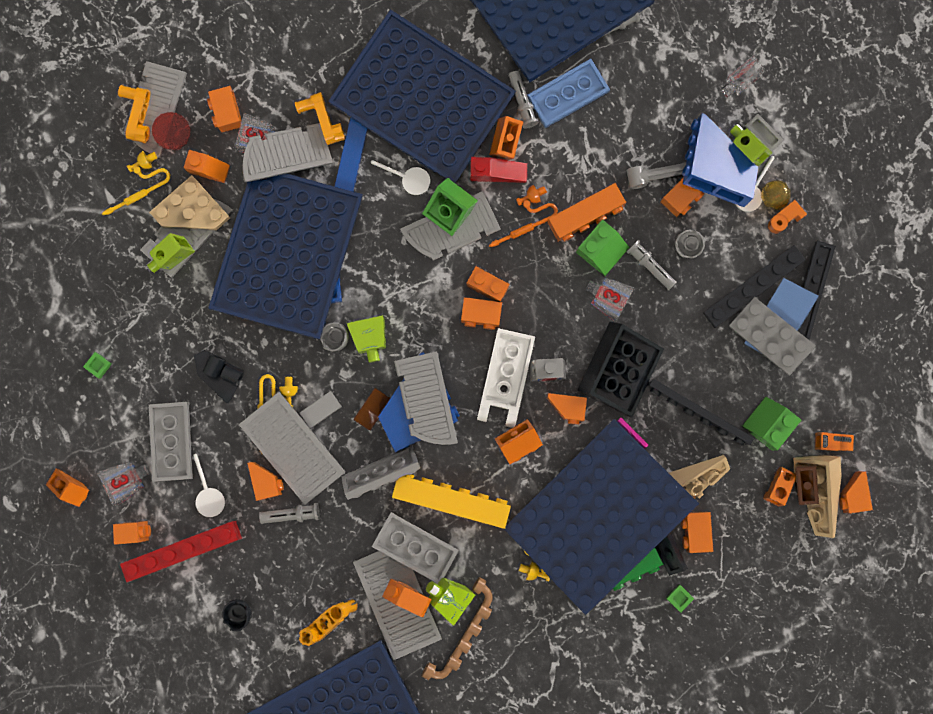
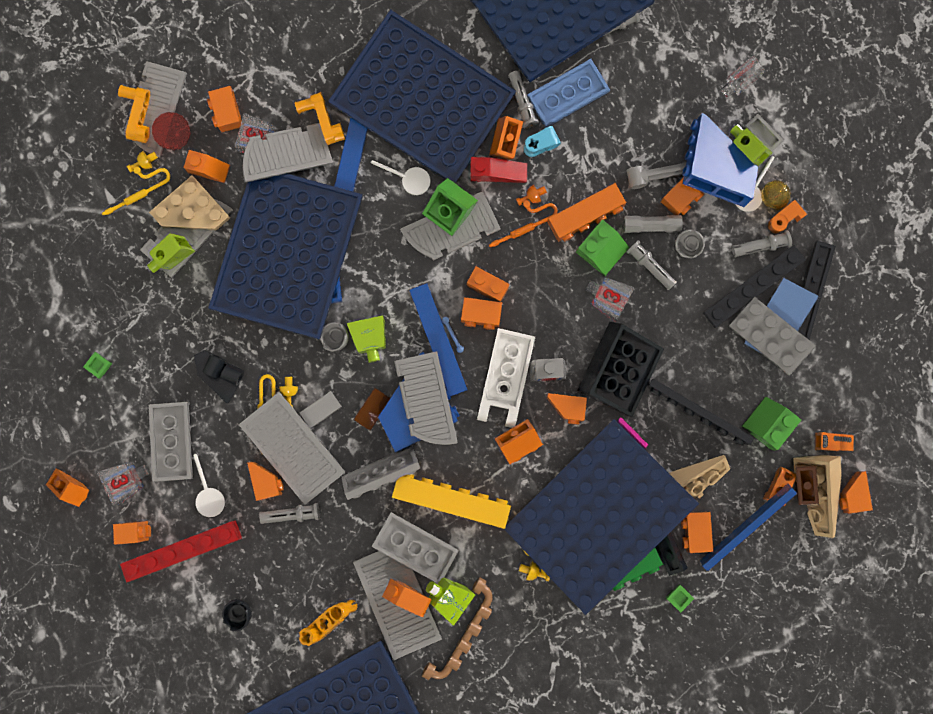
none -> blue tile [410,284,467,397]
none -> medium blue hinge [442,317,464,353]
none -> medium azure piece [523,126,561,157]
none -> light grey axle [623,215,683,233]
none -> blue tile [700,484,796,571]
none -> light grey pin [732,230,792,258]

